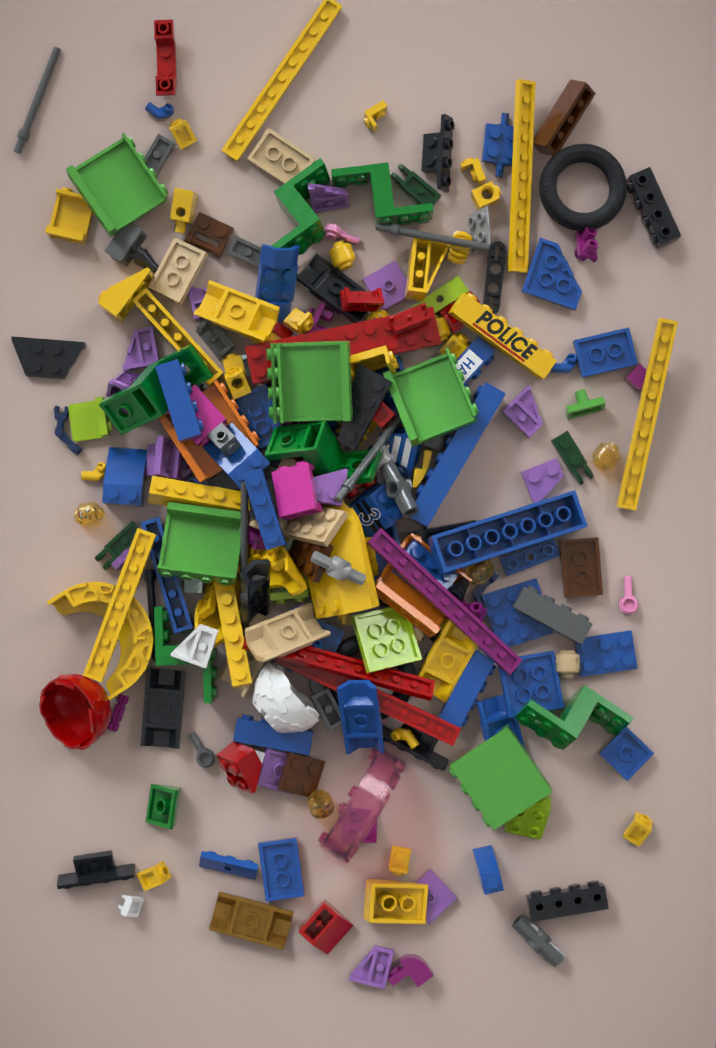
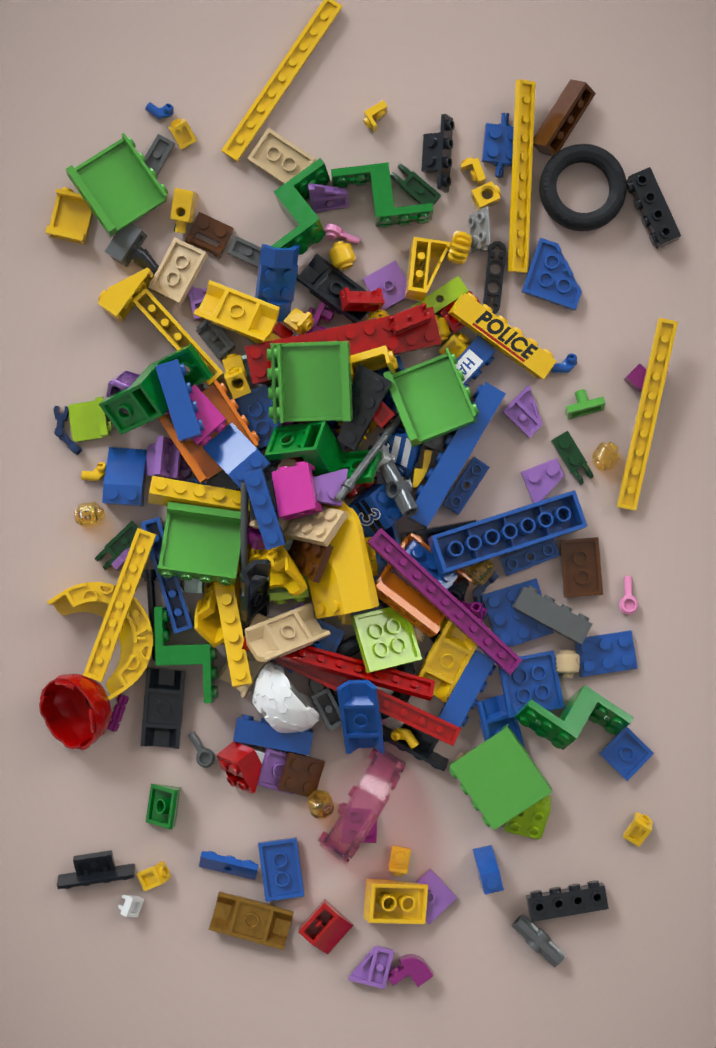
black wing [11,336,86,379] -> none
dark grey bar [14,47,61,154] -> none
medium lavender wing [123,326,159,371] -> none
red slope [154,19,177,96] -> none
white wing [170,624,219,668] -> none
dark grey brick [207,422,241,458] -> none
light grey axle [311,551,366,585] -> none
dark grey bar [376,223,490,252] -> none
blue plate [573,327,638,378] -> none
magenta hips [574,227,598,262] -> none
none -> blue tile [443,457,490,515]

